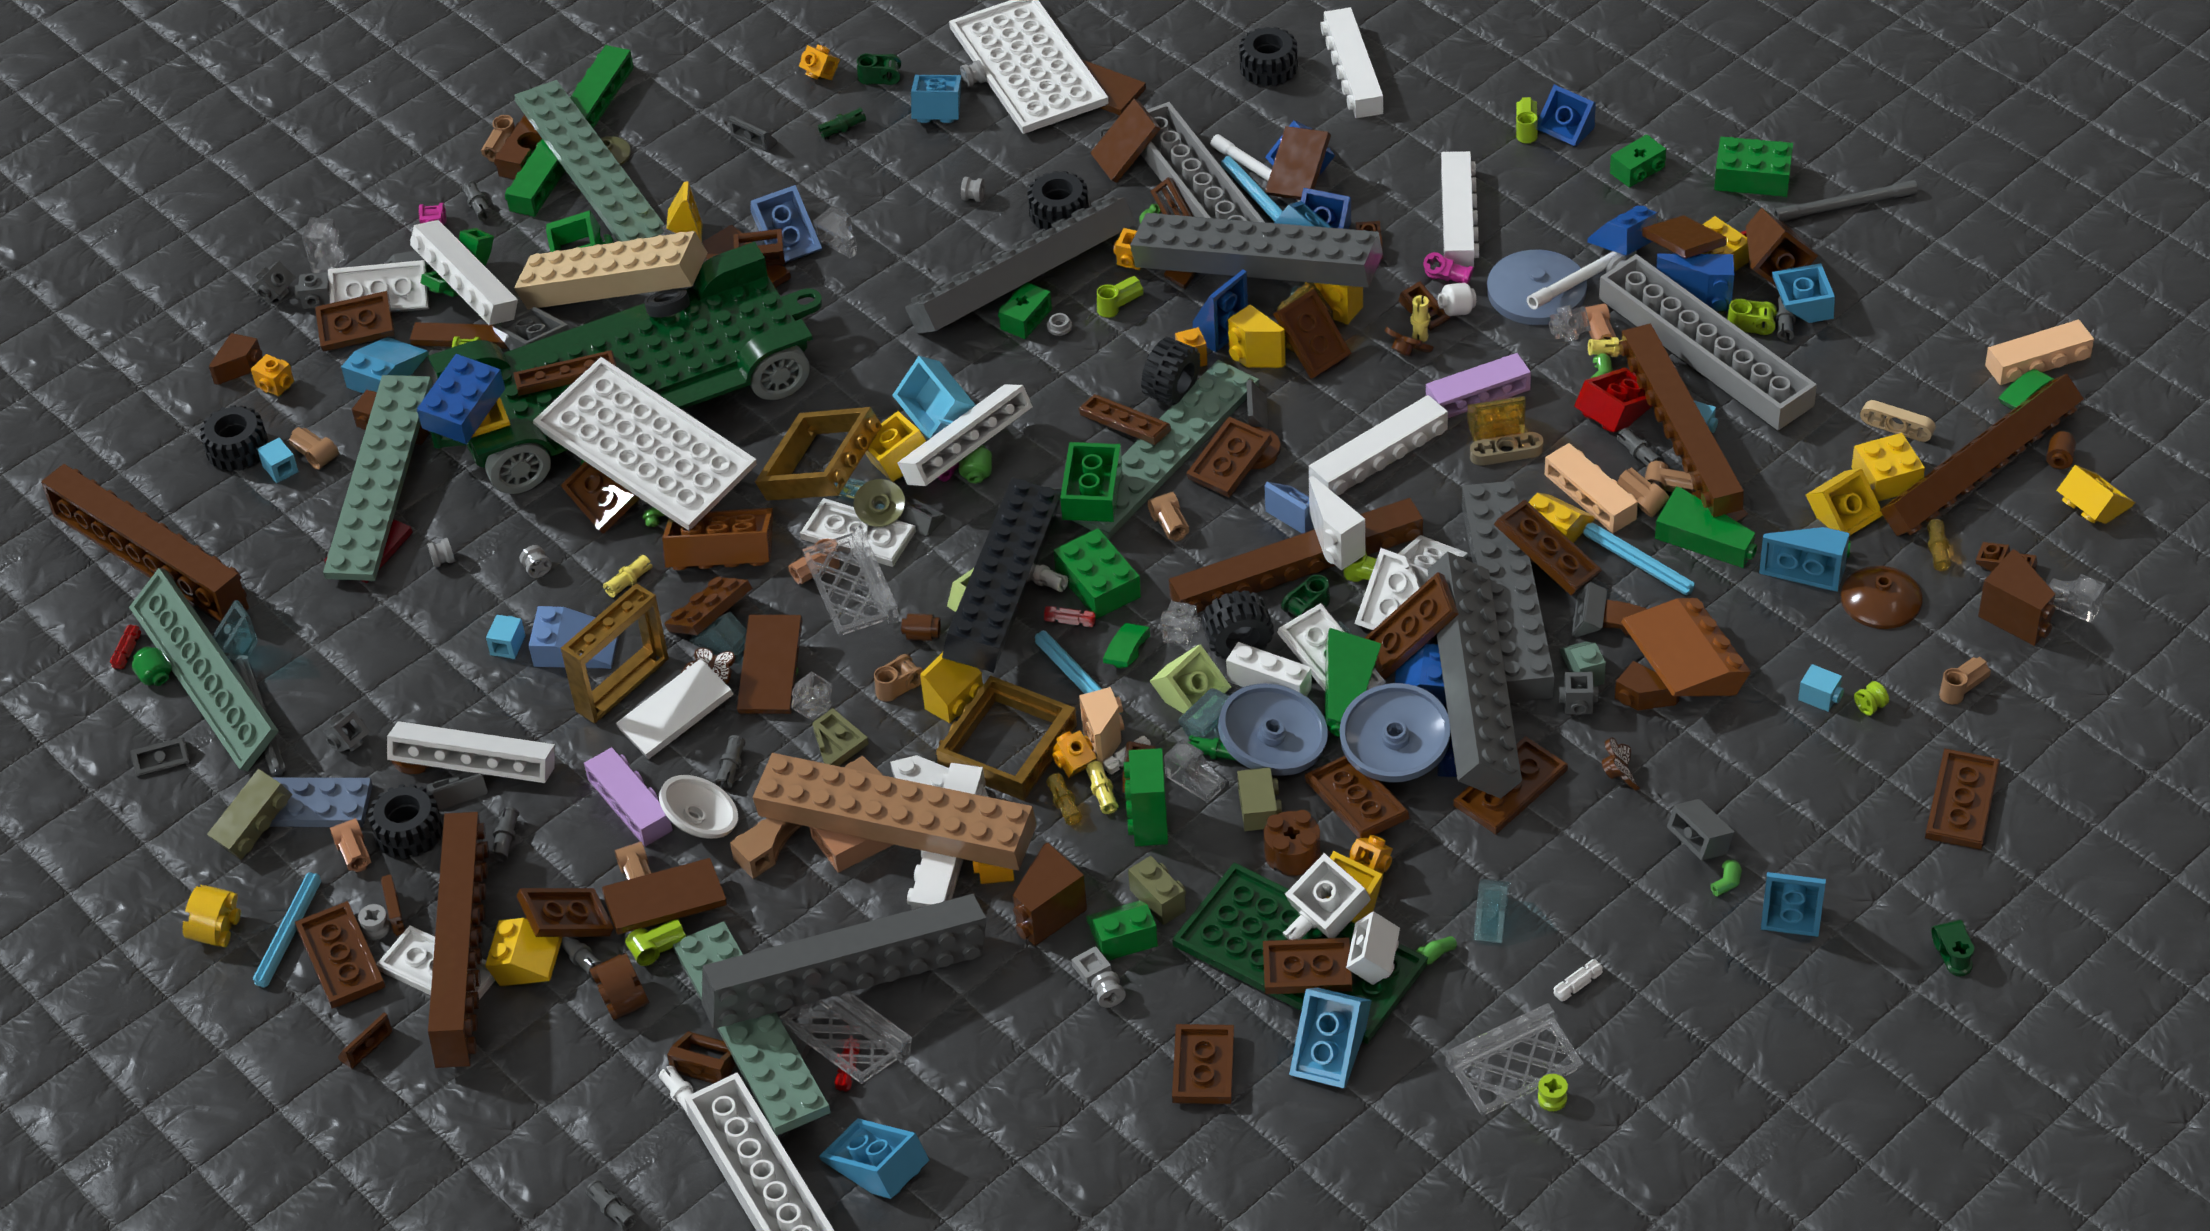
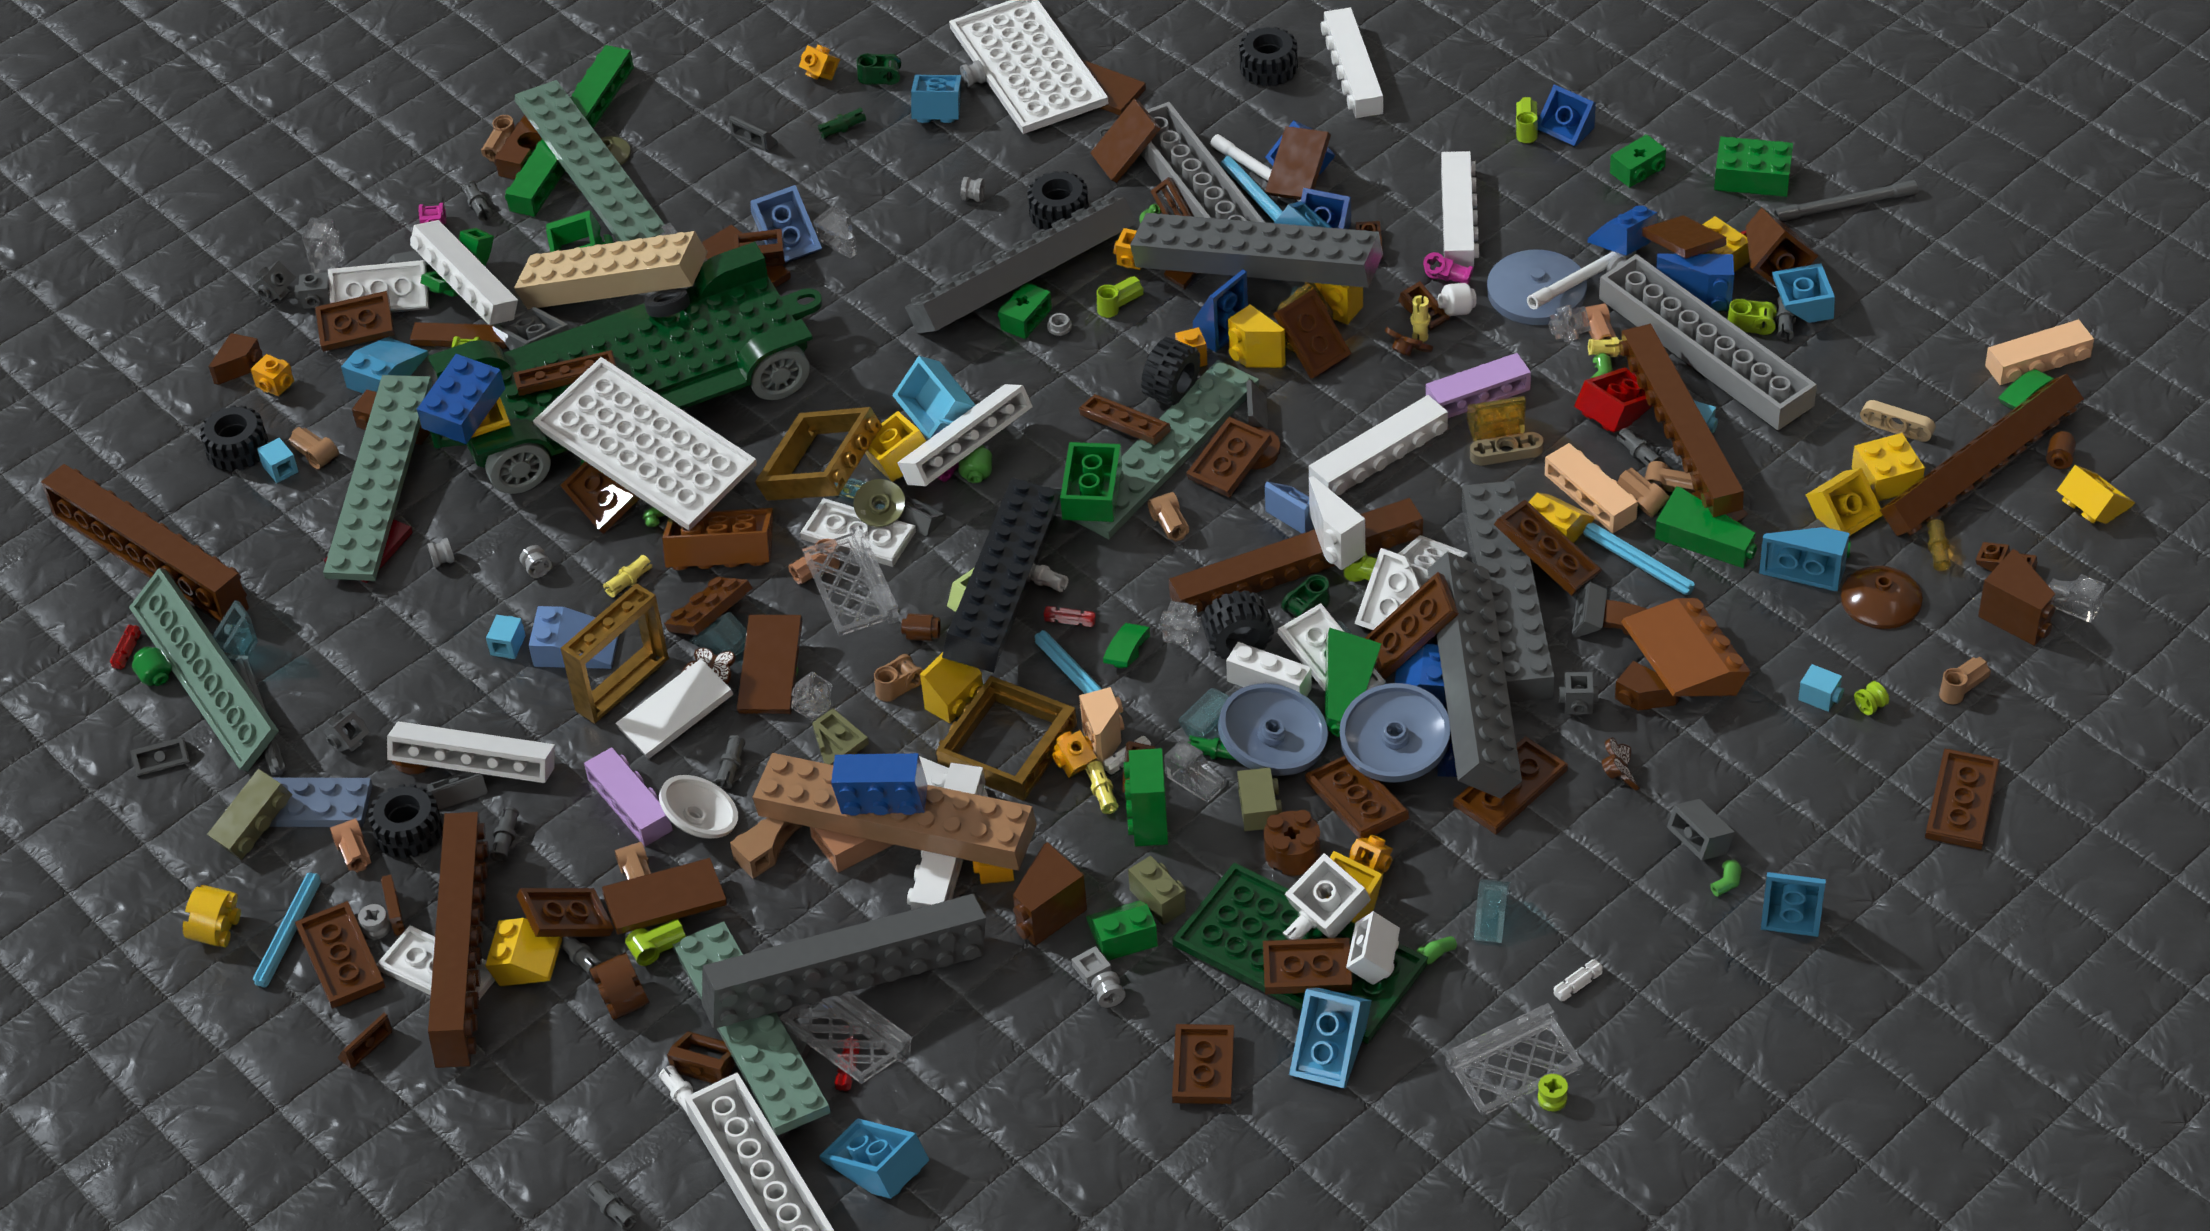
yellow slope [667,181,703,242] -> none
clear yellow pin [1046,773,1082,825] -> none
green brick [1053,528,1141,619] -> none
yellowish green slope [1150,644,1231,720] -> none
sand green slope [1560,642,1606,687] -> none
dark green piece [1931,919,1974,976] -> none
none -> blue brick [831,753,928,816]

